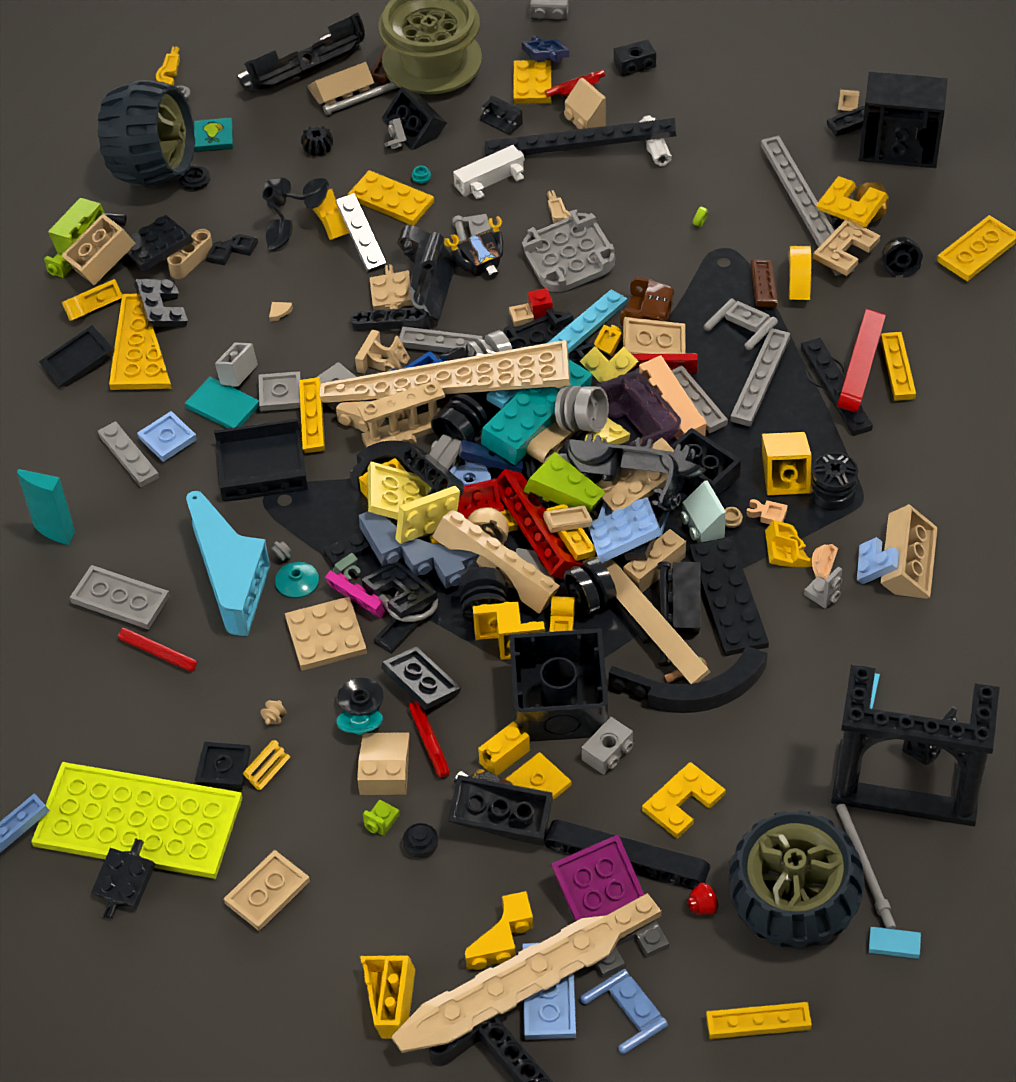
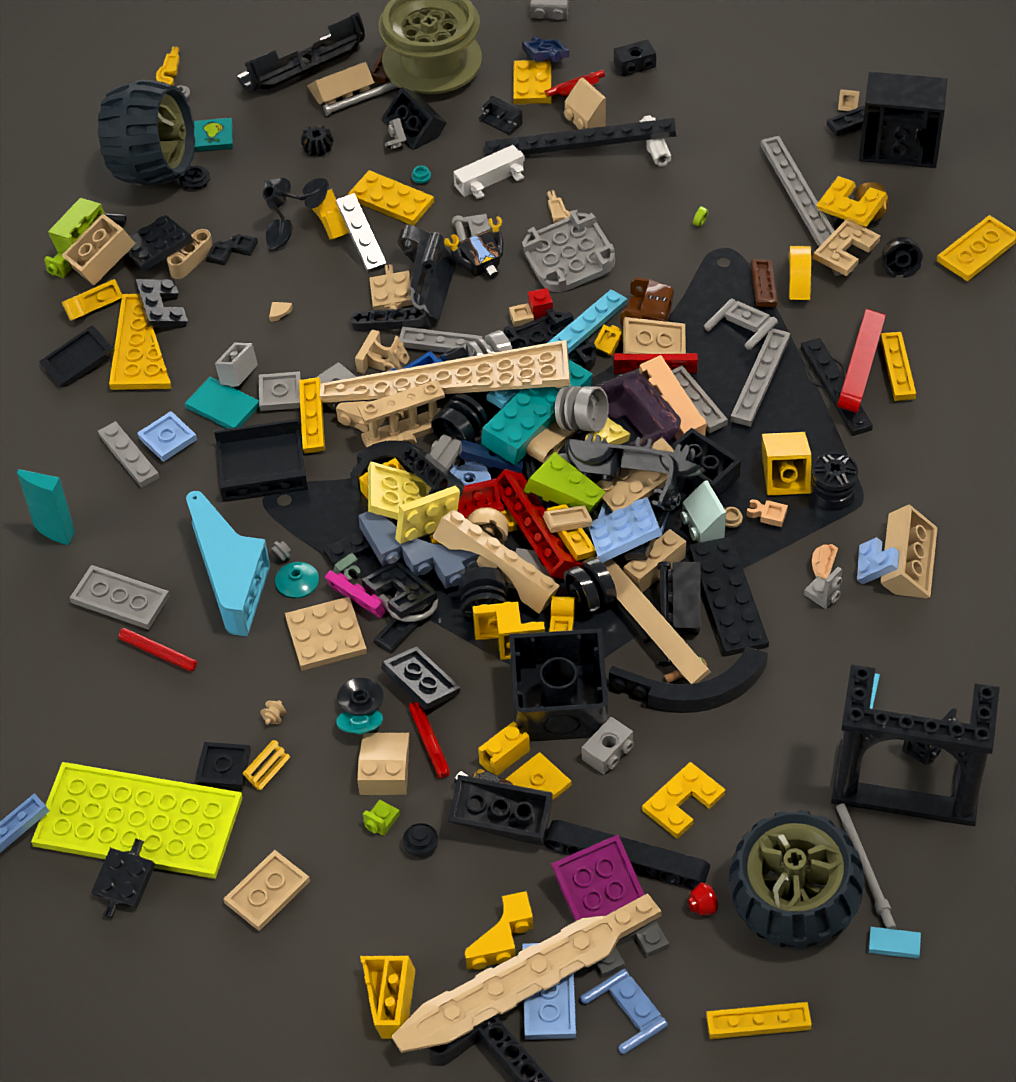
light yellow plate [580,347,639,383] -> none
yellow slope [765,520,813,567] -> none

